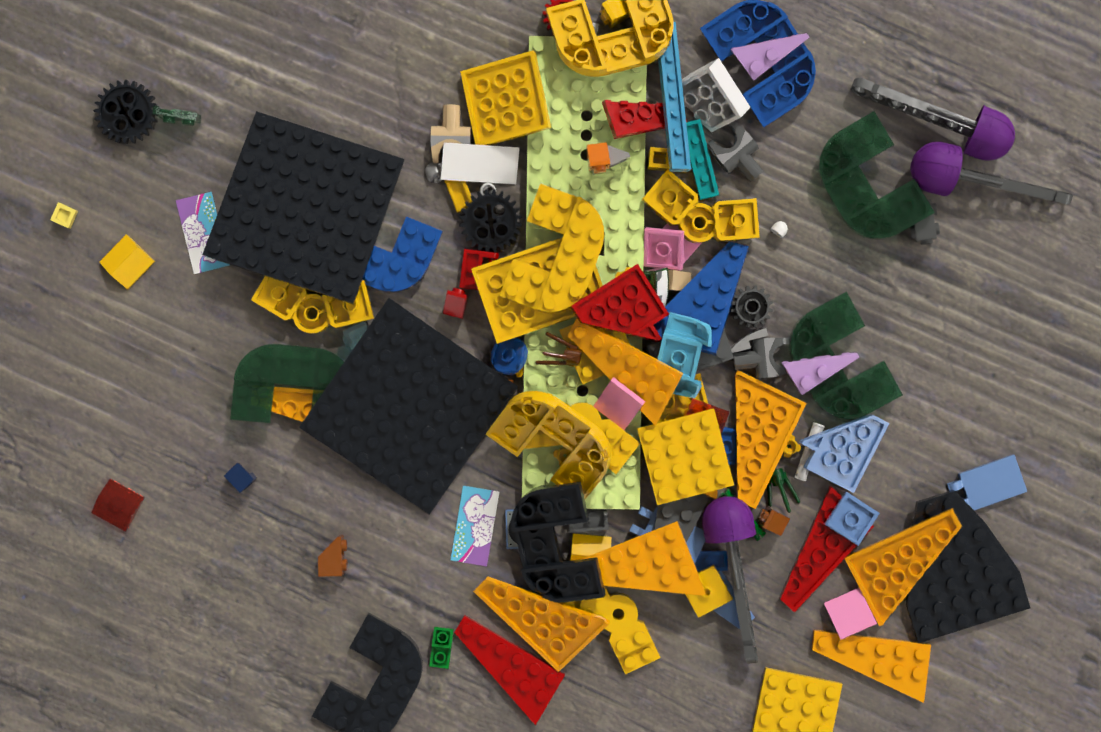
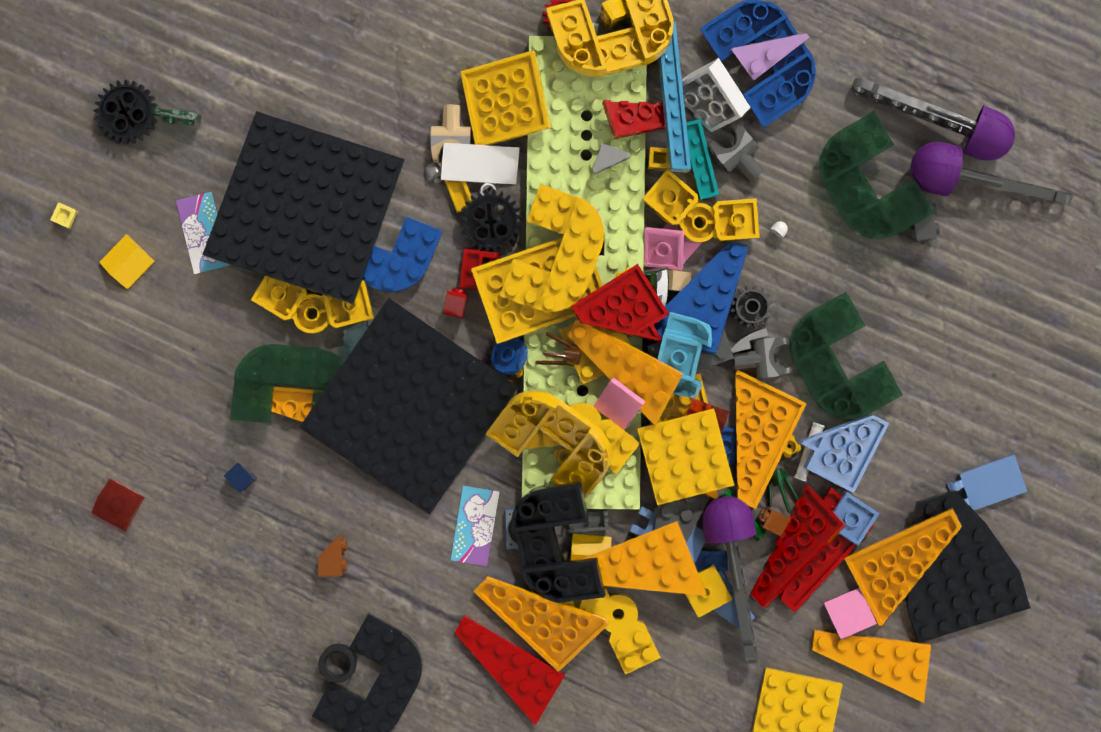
green slope [429,627,454,669] -> none
orange slope [586,142,610,174] -> none
lavender wing [782,352,859,395] -> none
none -> black tyre [318,643,357,683]
none -> red wing [751,484,846,609]

